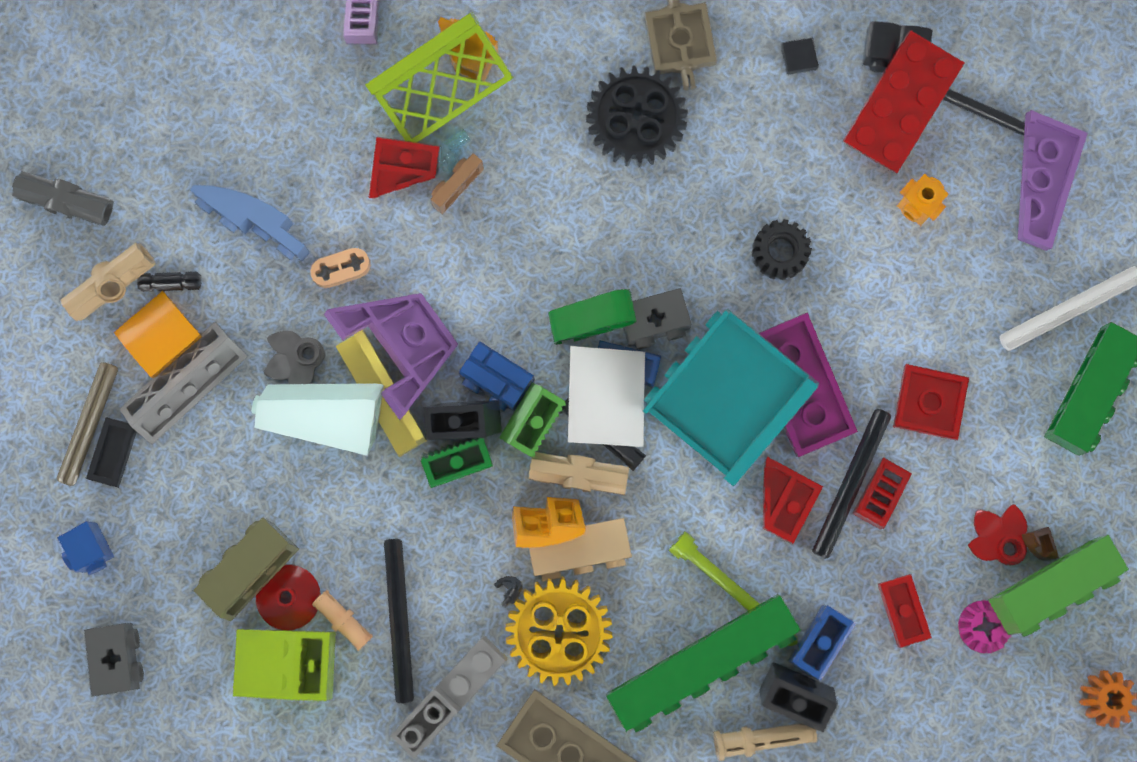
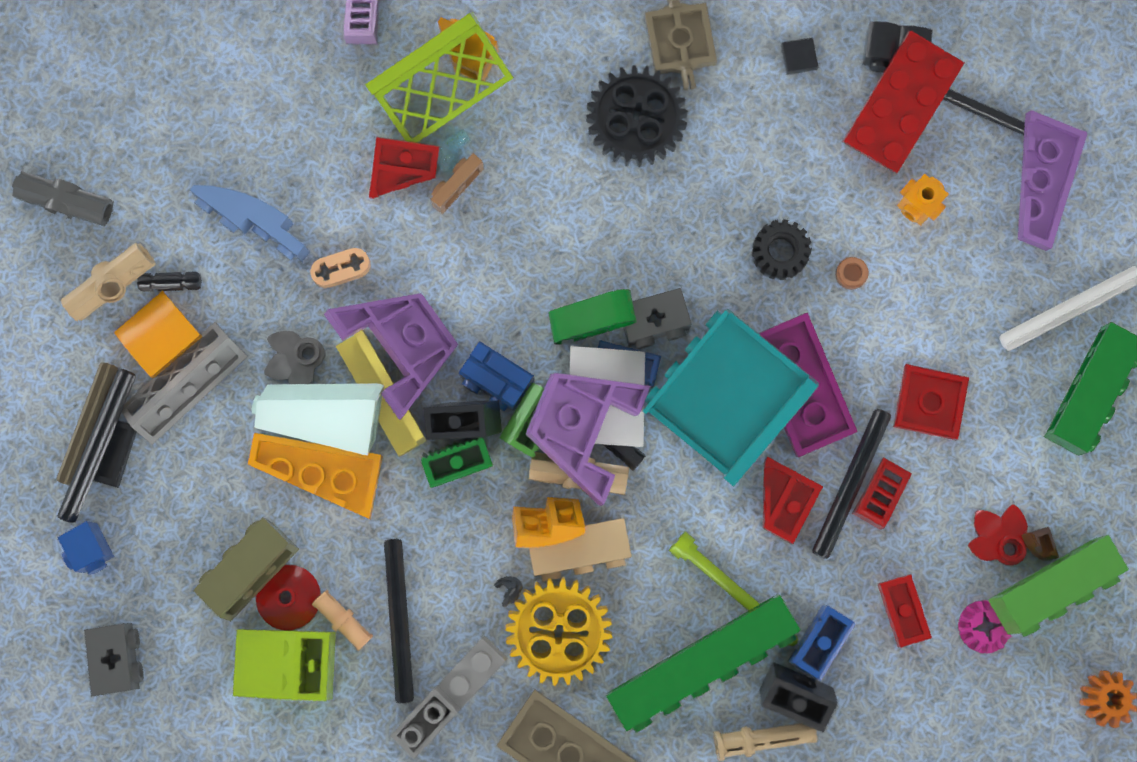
none -> black axle [57,368,136,523]
none -> light orange wing [247,433,383,520]
none -> medium lavender wing [526,373,651,506]
none -> nougat tile [836,257,869,290]

